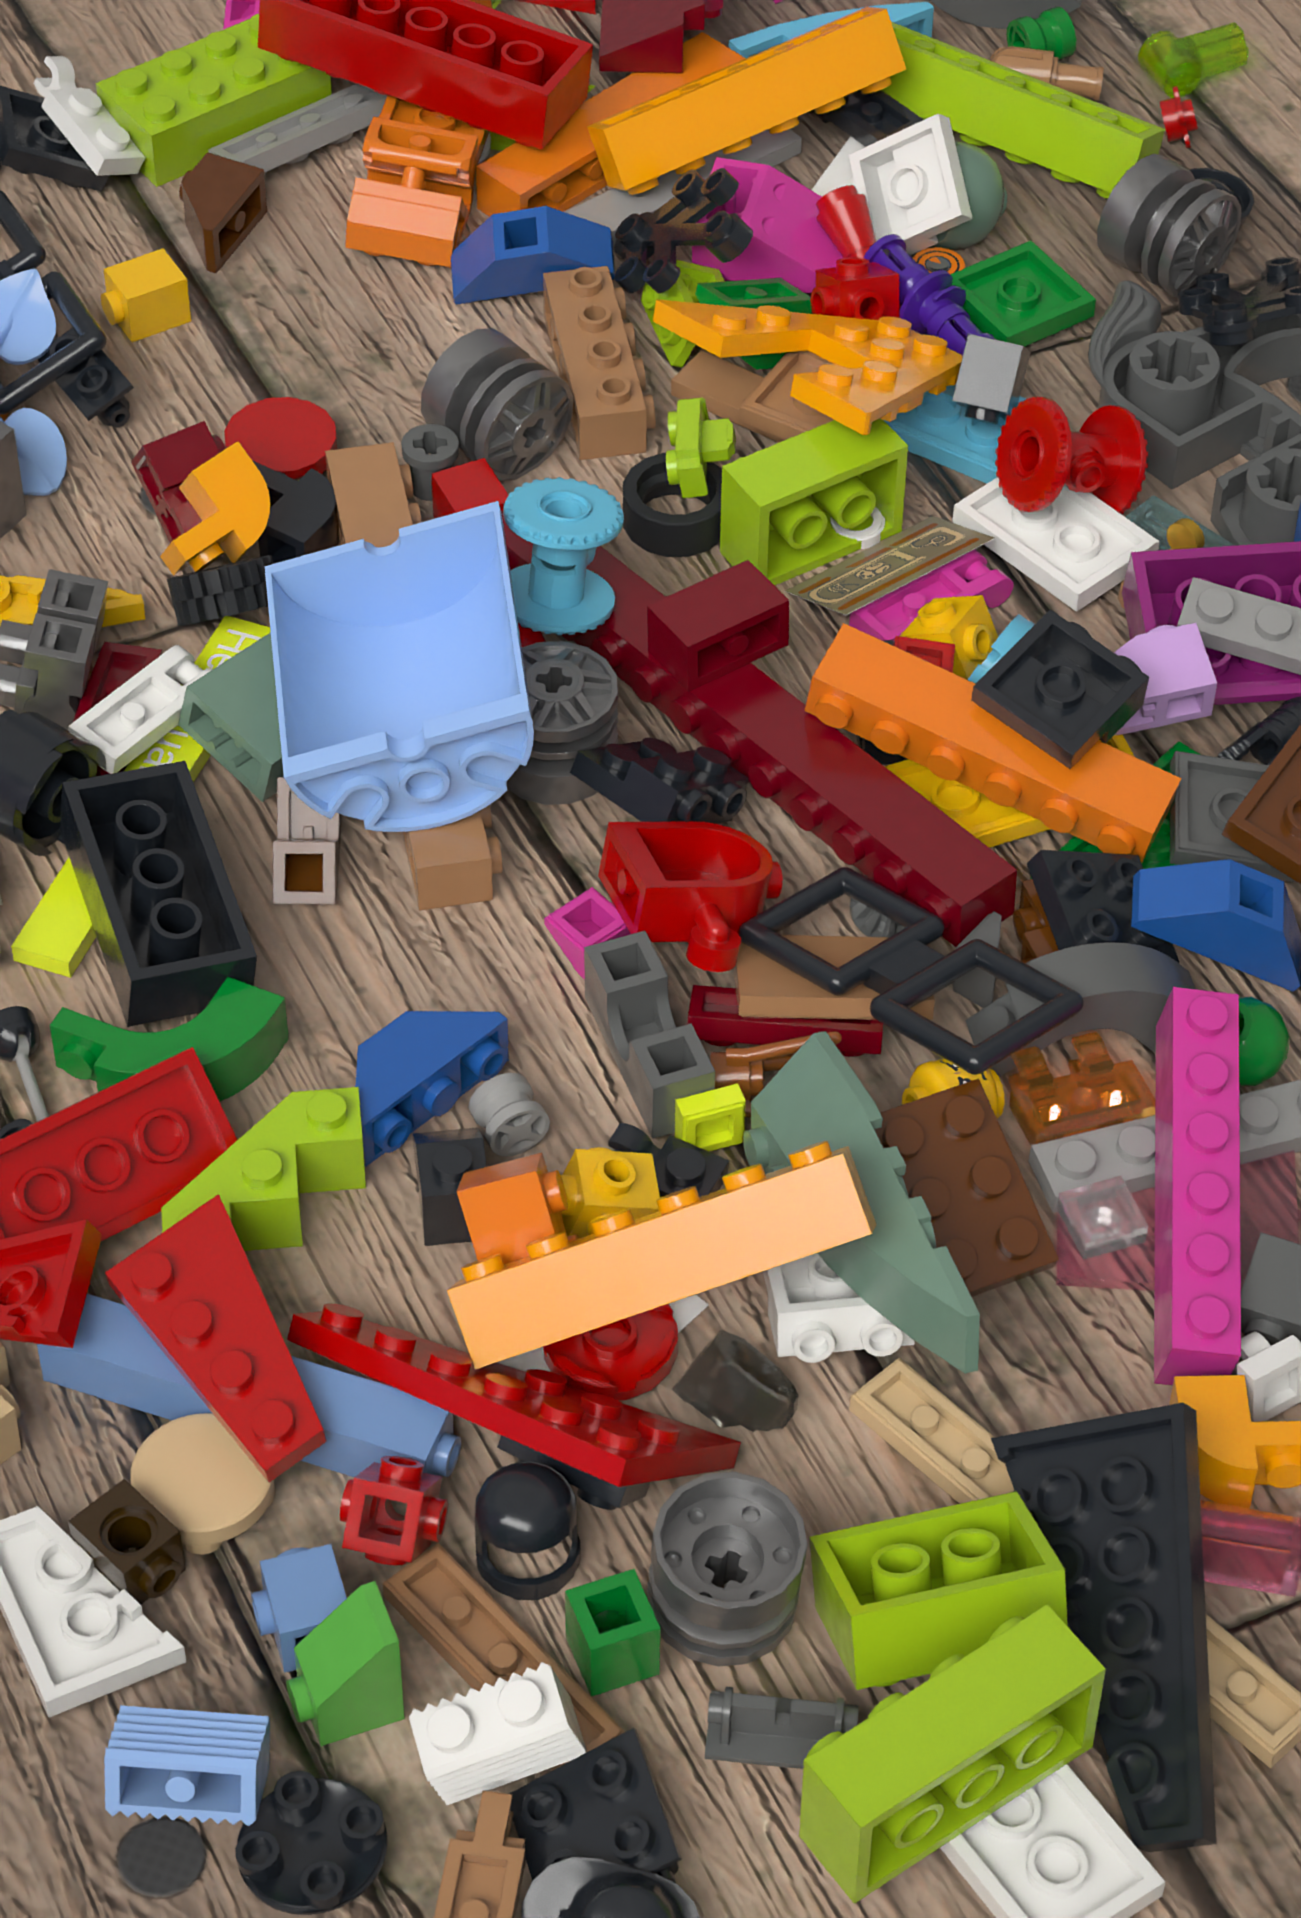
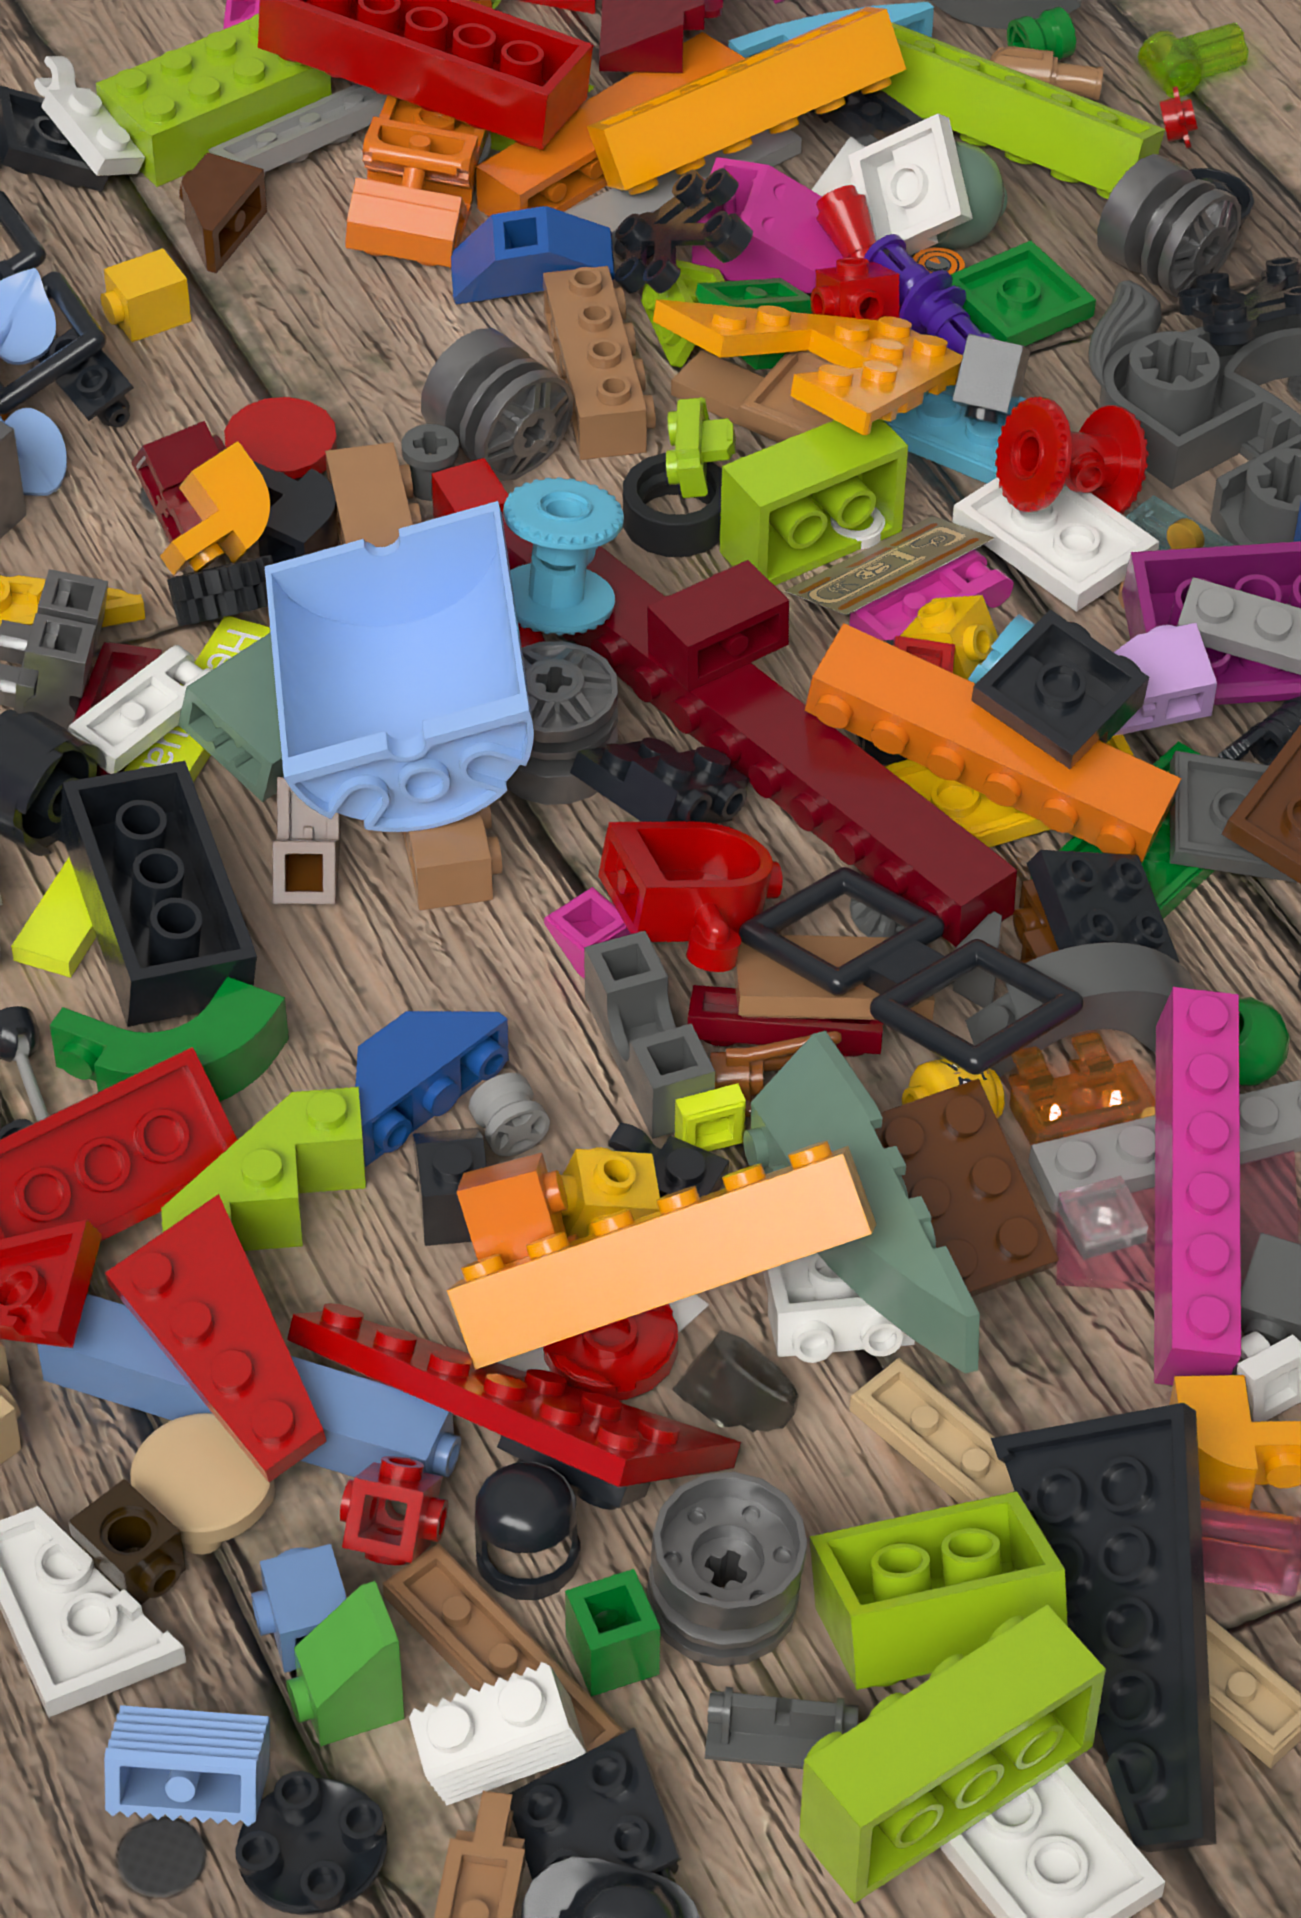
blue slope [1131,859,1301,992] -> none

